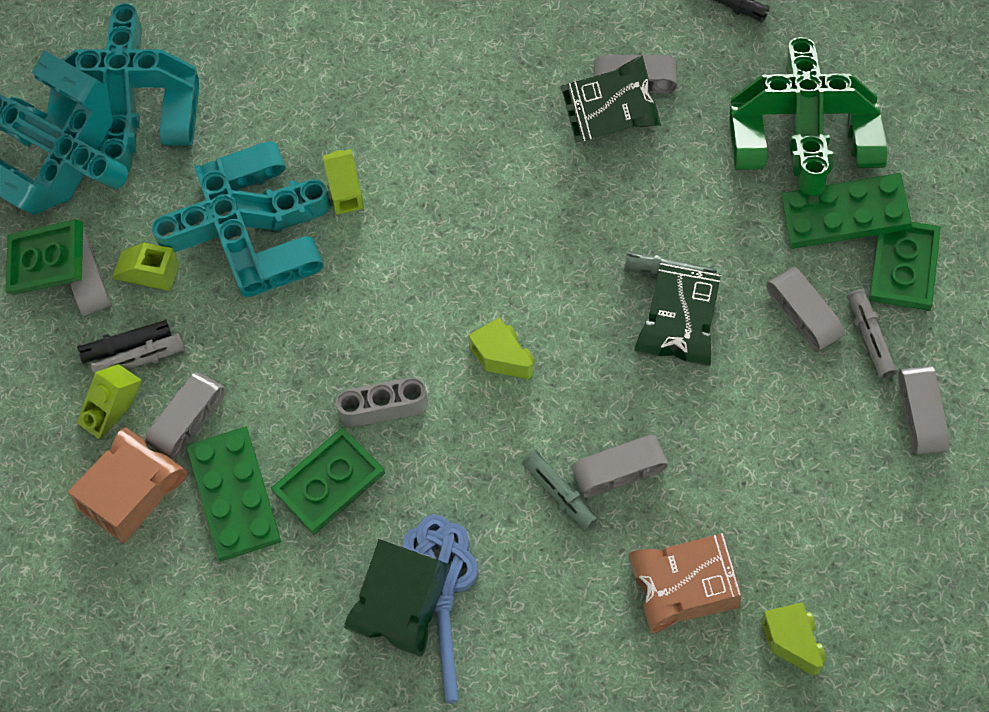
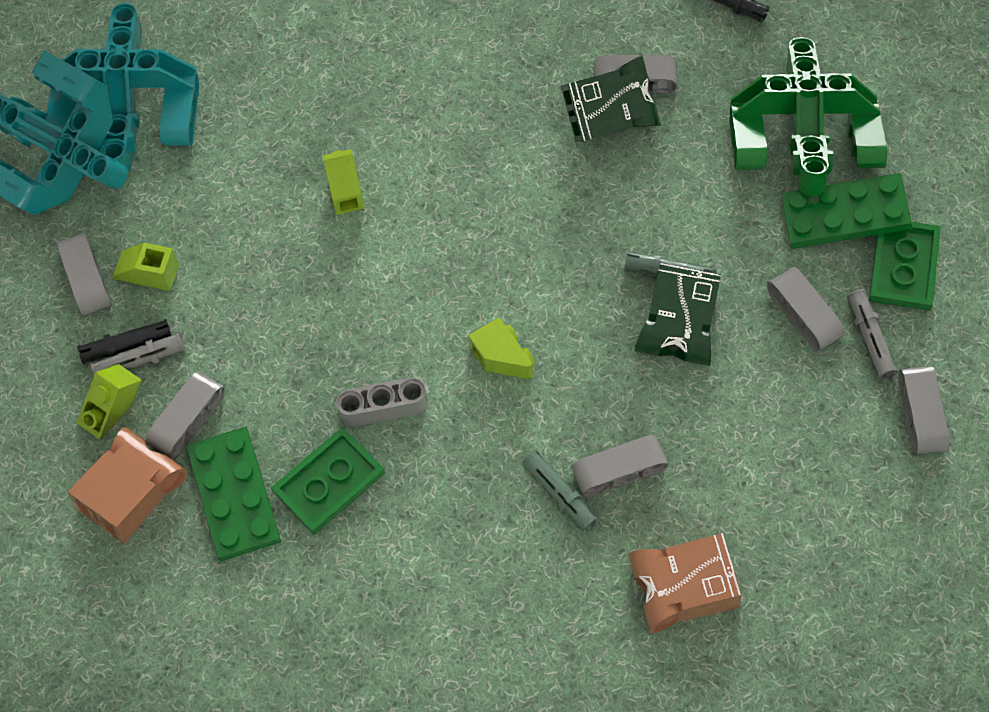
green plate [5,219,83,295] -> none
teal piece [152,141,331,297] -> none
dark green piece [344,539,451,657] -> none
medium blue piece [403,514,479,704] -> none
lime slope [761,602,826,676] -> none

